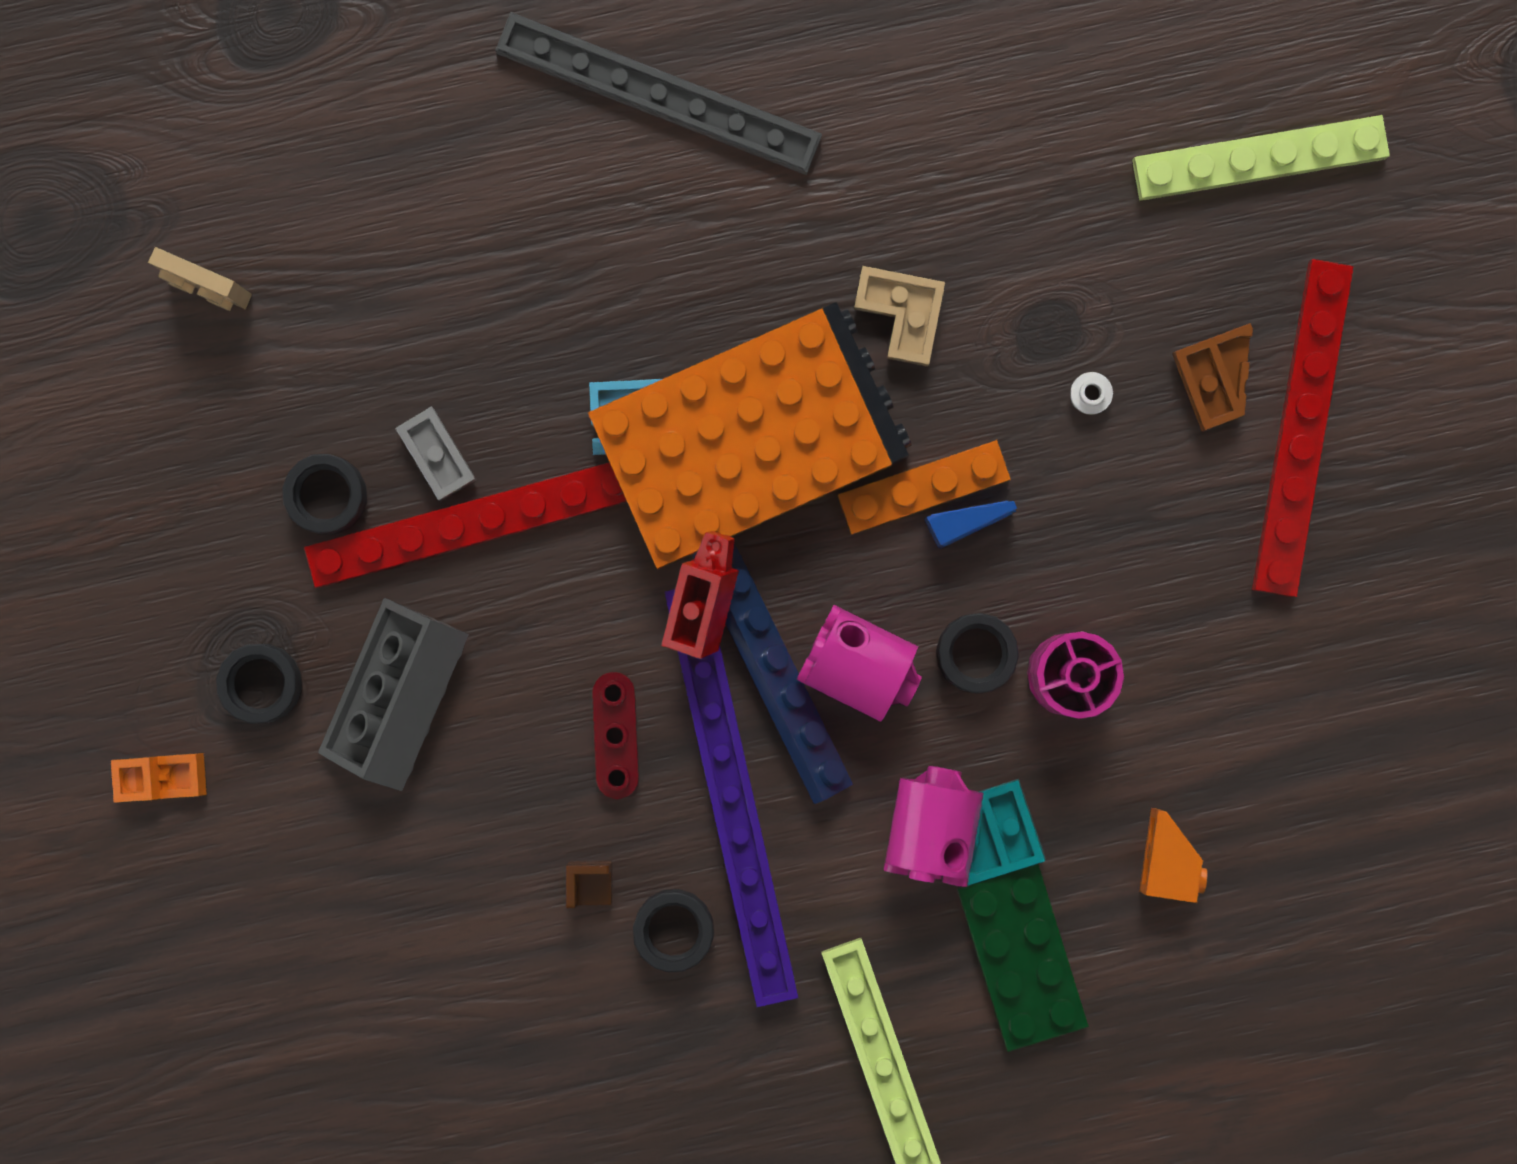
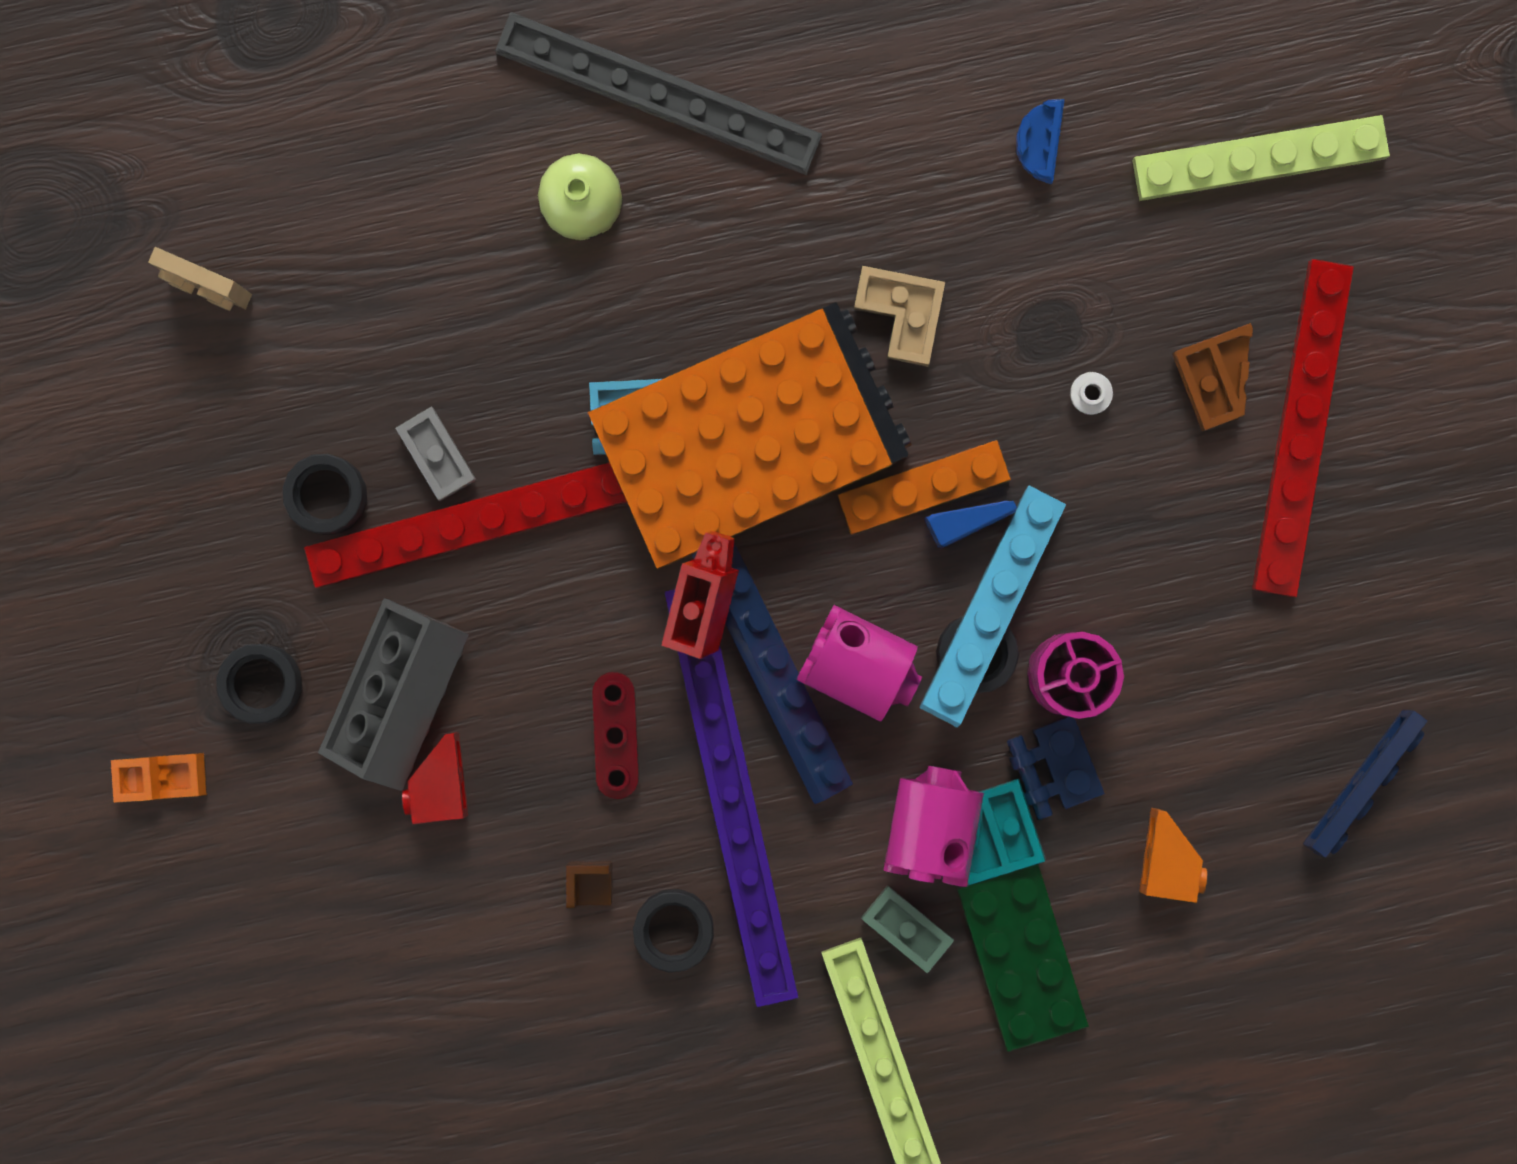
none -> red slope [402,732,468,824]
none -> yellowish green cylinder [538,153,622,240]
none -> sand green plate [861,885,954,973]
none -> medium azure plate [919,485,1066,727]
none -> dark blue plate [1006,716,1105,820]
none -> blue plate [1016,99,1065,184]
none -> dark blue plate [1303,710,1427,857]

